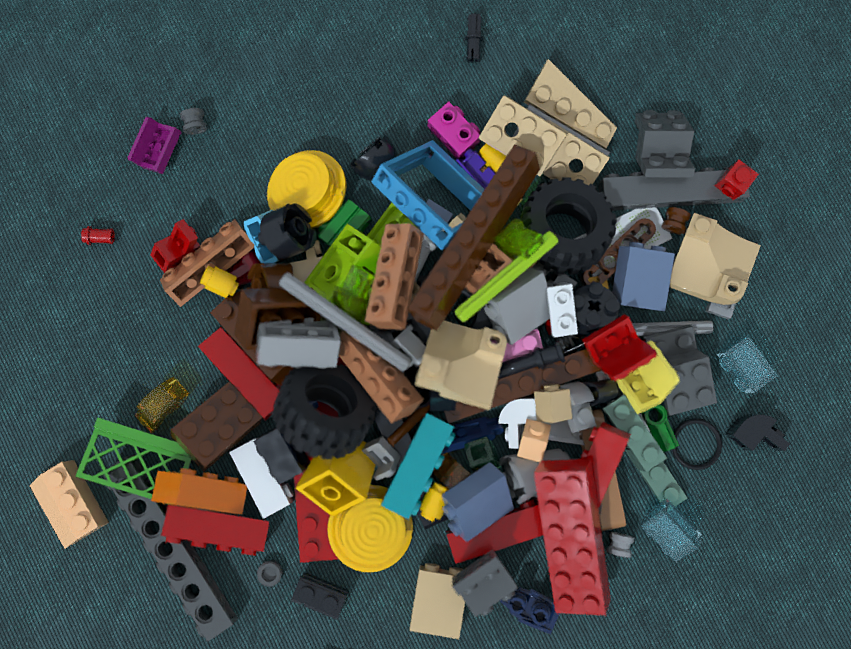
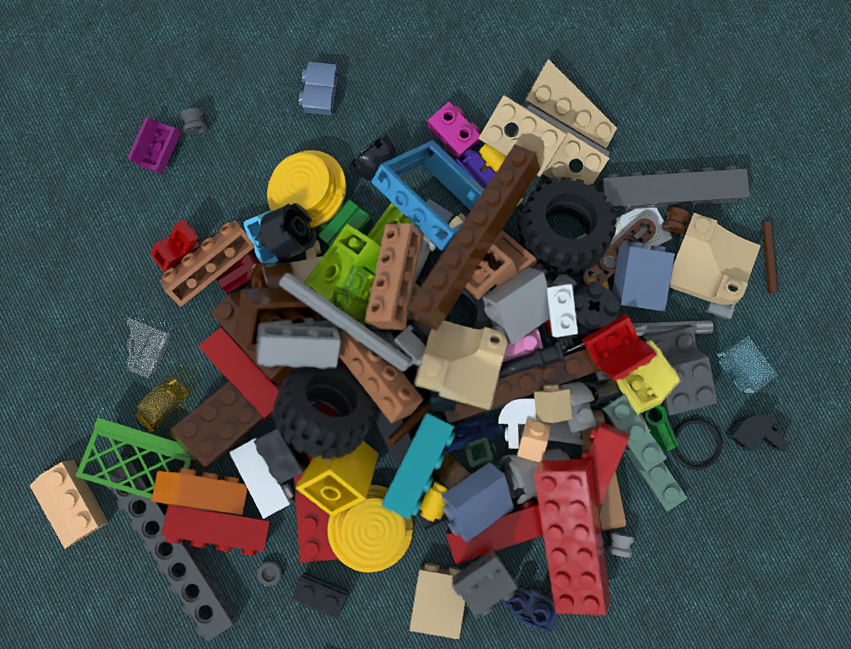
red pin [81,226,115,245] -> none
yellow brick [199,266,239,298] -> none
light grey bracket [362,436,401,480] -> none
lime axle [455,231,558,322] -> none
black axle [465,13,483,63] -> none
clear neon green brick [495,219,545,261] -> none
dark grey bracket [635,110,695,178] -> none
clear light blue piece [641,499,702,562] -> none
red brick [714,159,759,200] -> none
none -> clear wing [127,317,172,379]
none -> sand blue brick [299,61,338,116]
none -> reddish brown bar [762,221,778,293]

